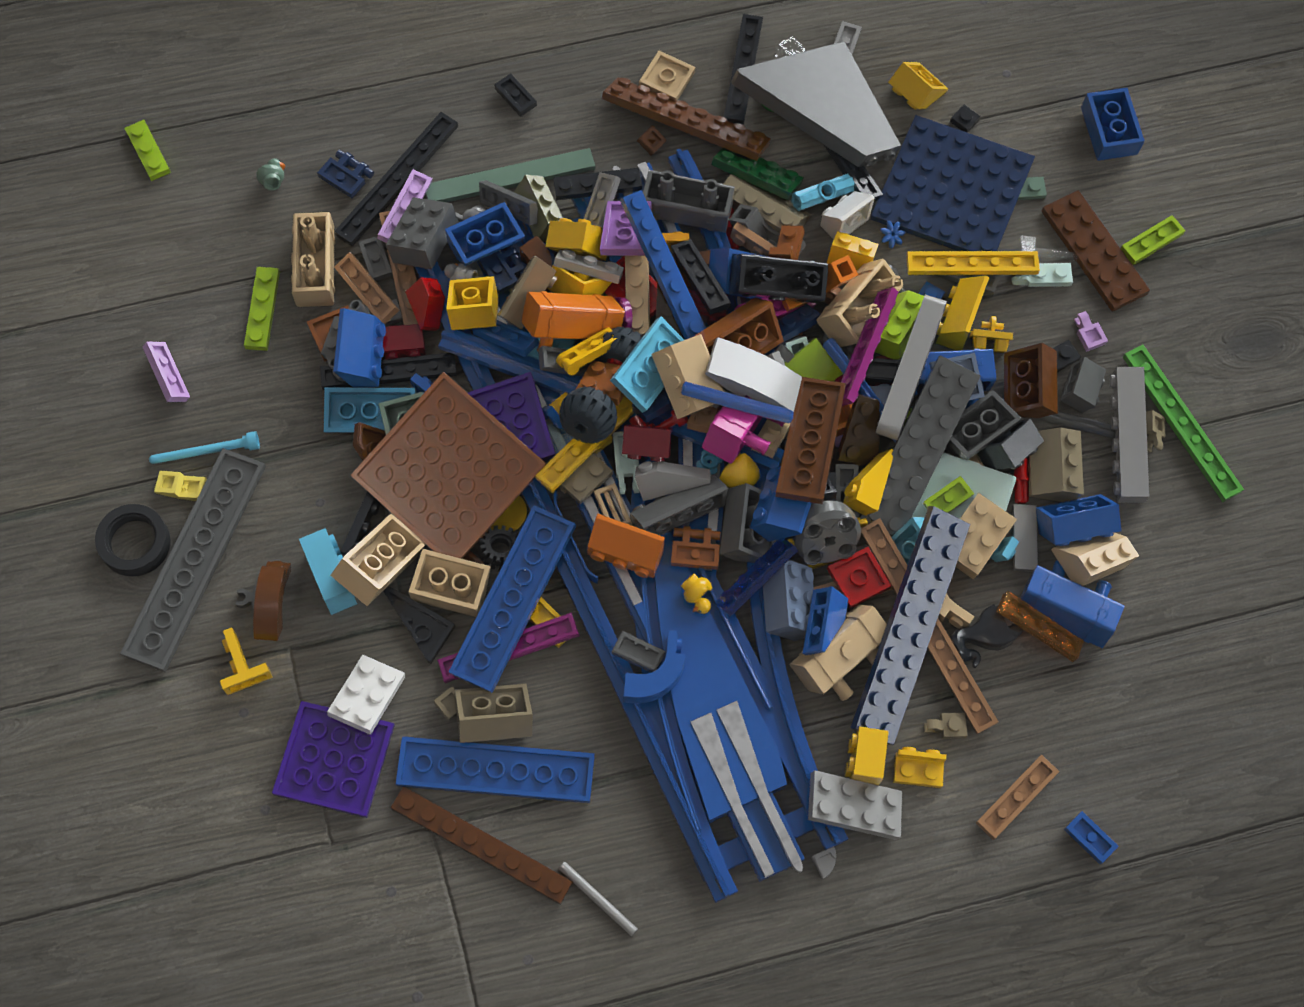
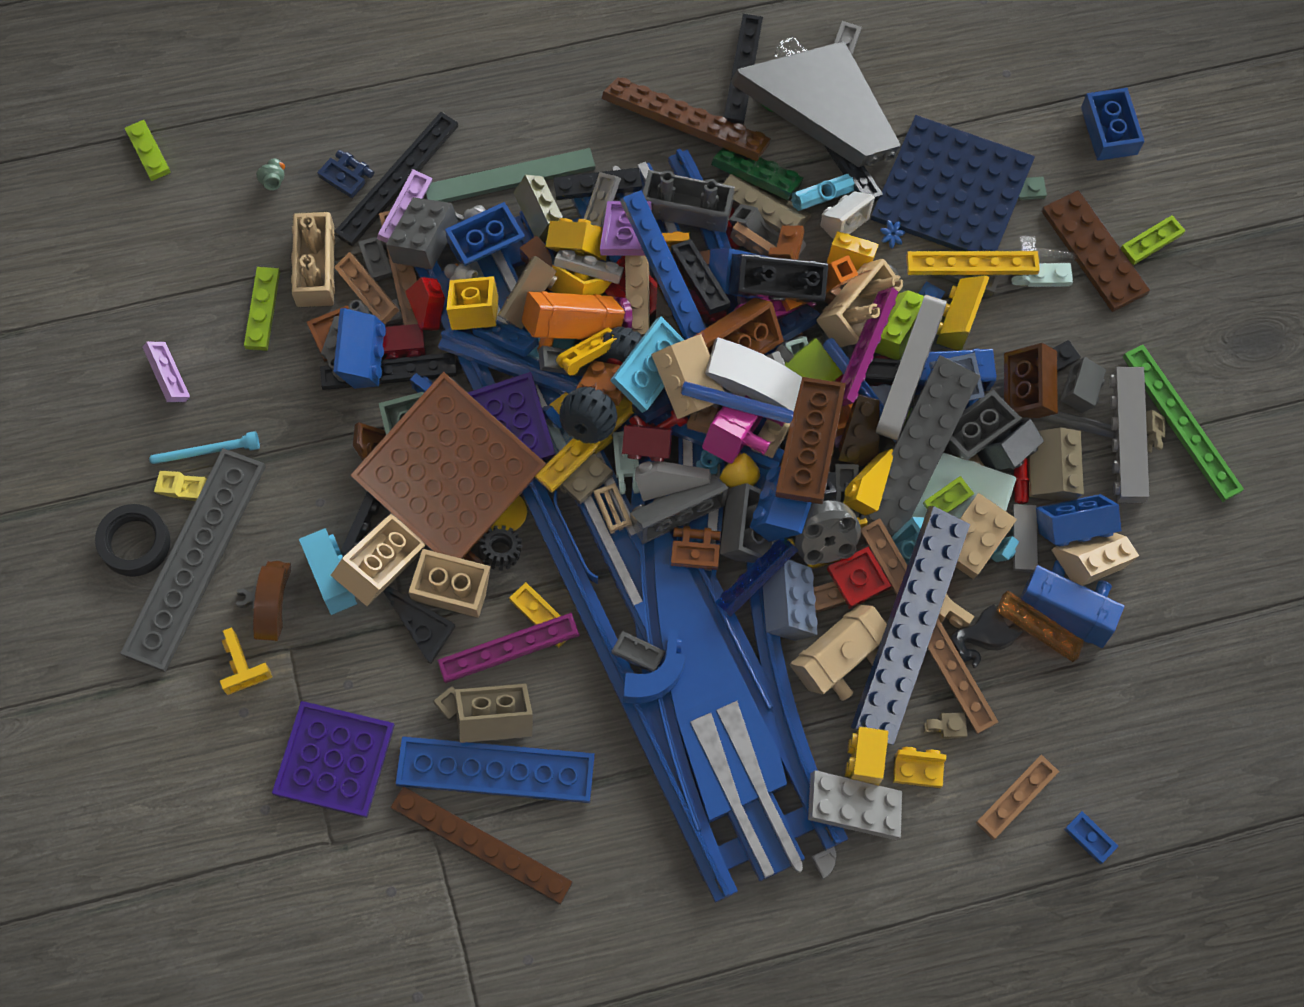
dark azure slope [324,387,417,433] -> none
white plate [327,655,405,735] -> none
blue plate [449,505,576,693] -> none
dark blue plate [478,245,527,295] -> none
dark grey plate [479,180,538,225] -> none
black plate [494,73,537,117] -> none
light grey bar [559,862,638,936] -> none
orange slope [588,514,665,578] -> none
reddish brown tile [636,125,667,156] -> none
tan plate [639,51,696,101] -> none
yellow animal [681,573,712,614] -> none
blue slope [803,586,848,655] -> none
yellow slope [888,62,948,109] -> none
black plate [950,104,980,133] -> none
yellow hips [969,316,1013,353] -> none
lavender plate [1074,311,1108,352] -> none

